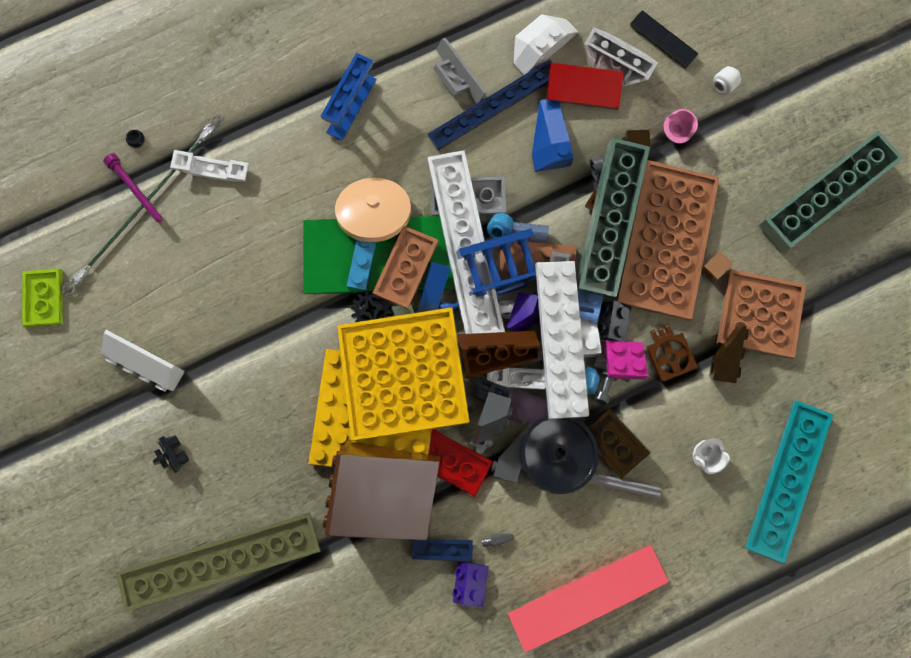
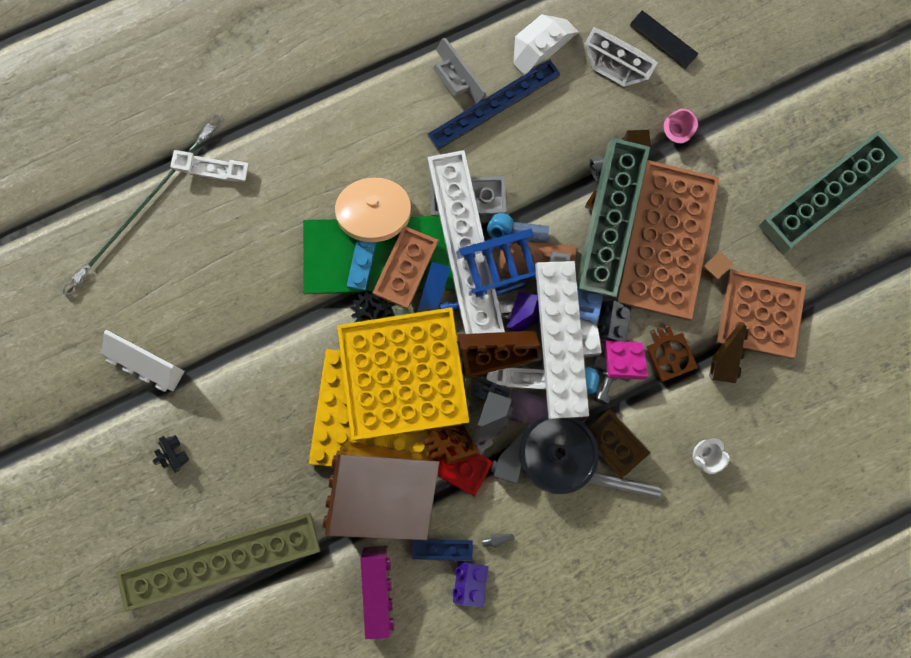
lime tile [22,268,63,328] -> none
magenta piece [103,153,163,223] -> none
black plate [126,130,145,148] -> none
blue fence [321,53,377,141] -> none
coral slope [508,545,669,653] -> none
blue wedge [532,99,573,172] -> none
red tile [546,62,623,109] -> none
white head [713,66,741,94] -> none
teal plate [744,400,833,564] -> none
none -> magenta wedge [360,546,394,639]
none -> reddish brown piece [423,424,479,465]

